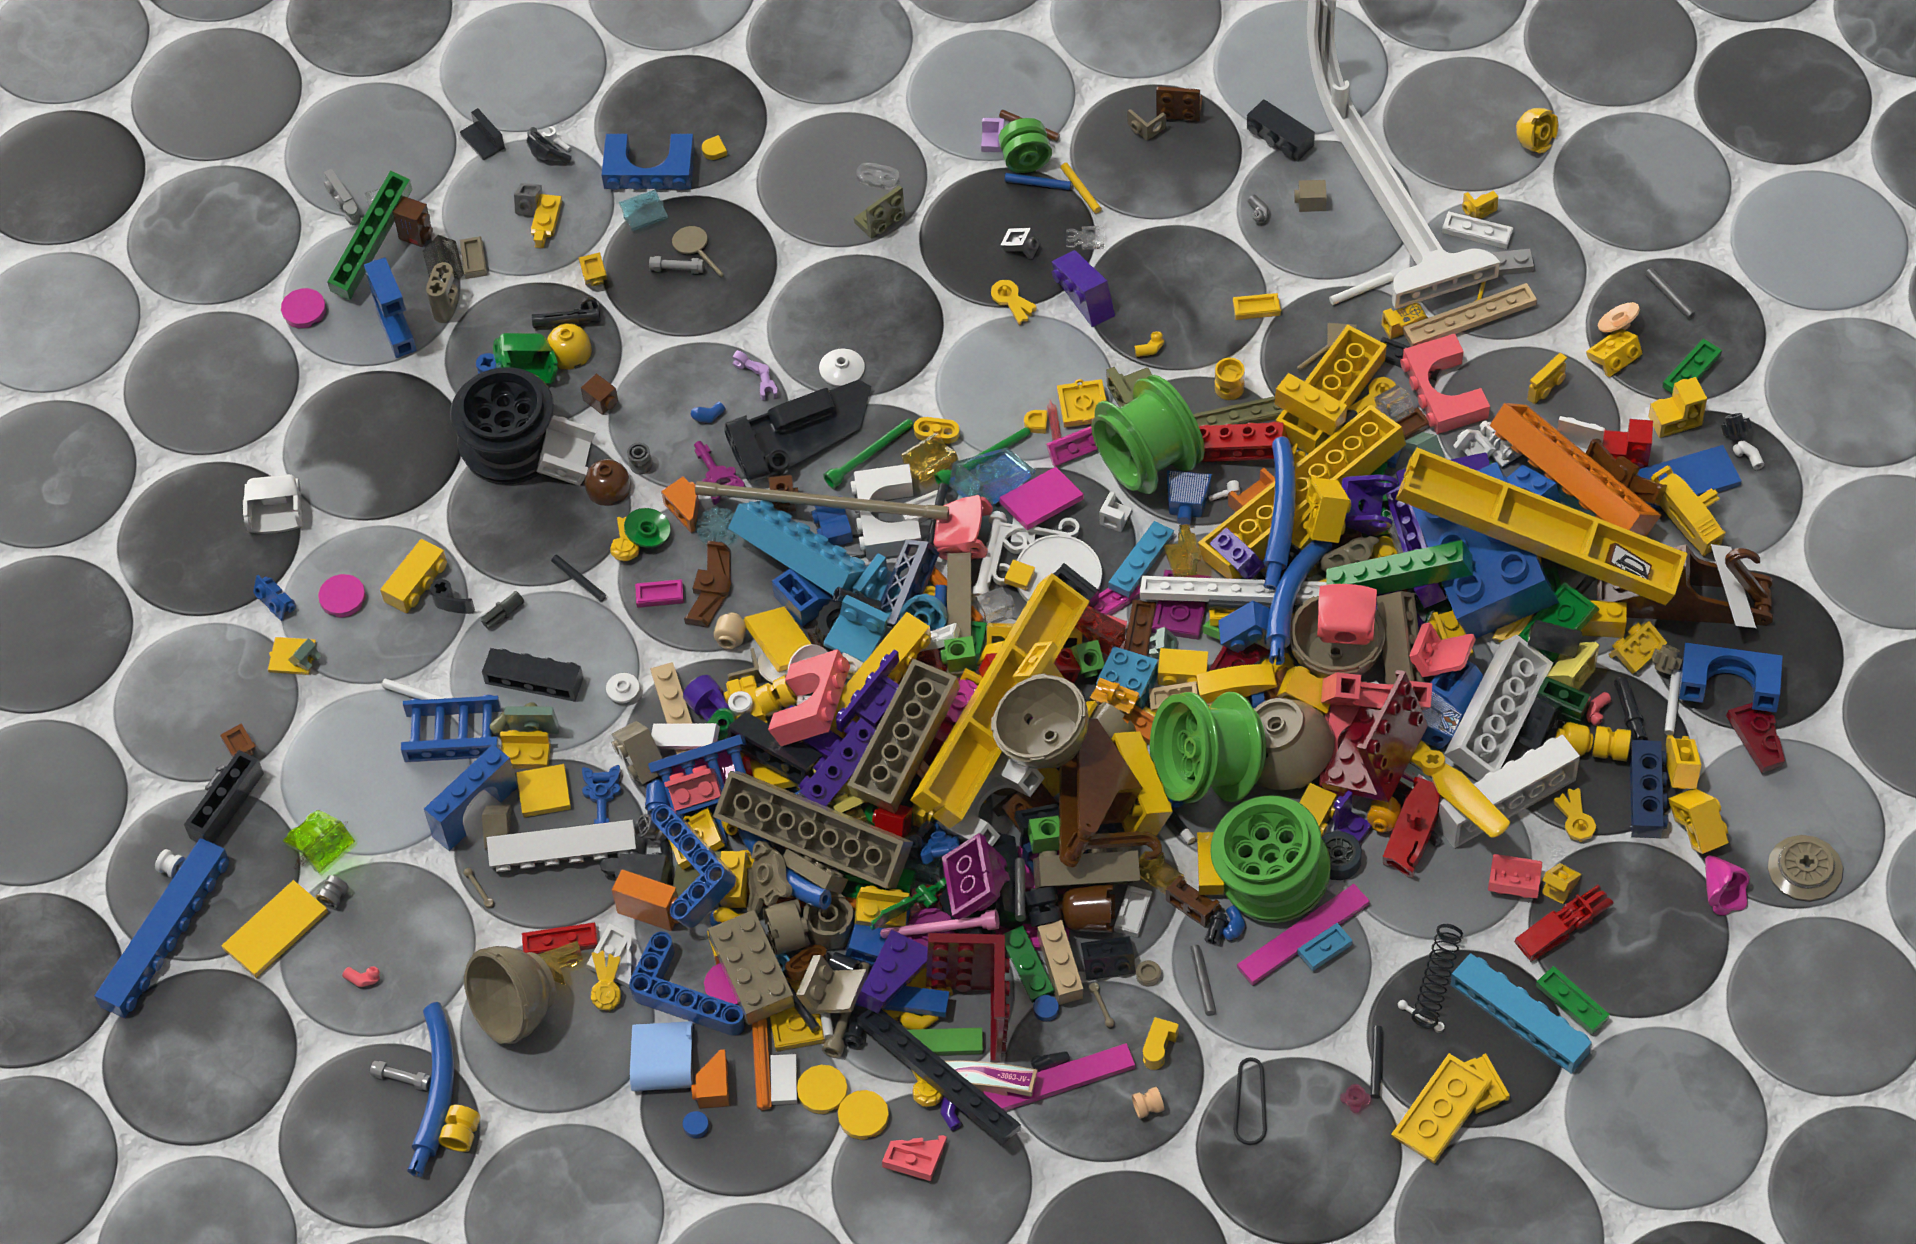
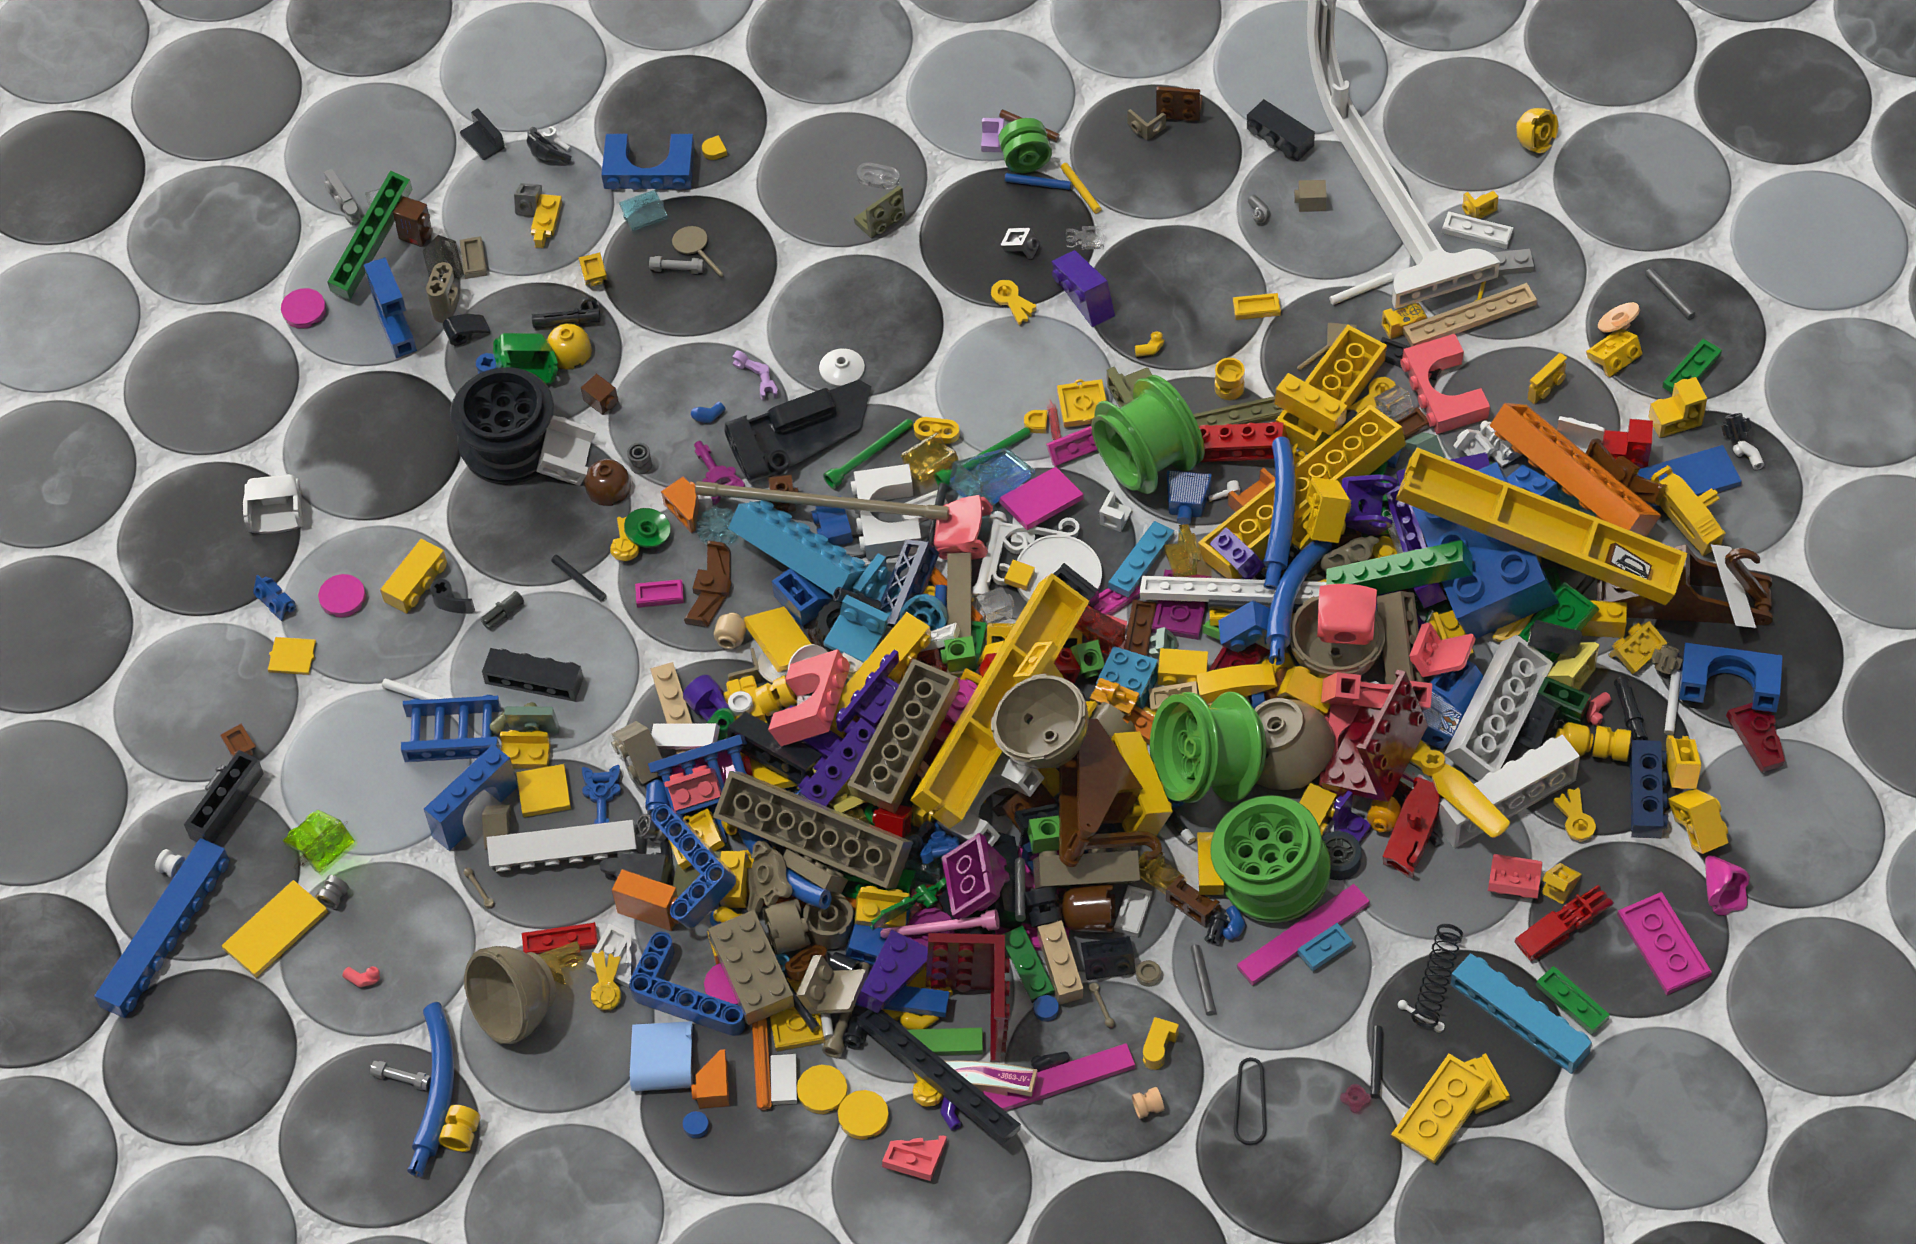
sand green tile [288,638,321,671] -> none
white piece [606,673,640,703] -> none
dark tan piece [1768,835,1843,901] -> none
none -> black panel [442,314,490,346]
none -> dark pink tile [1617,892,1712,995]

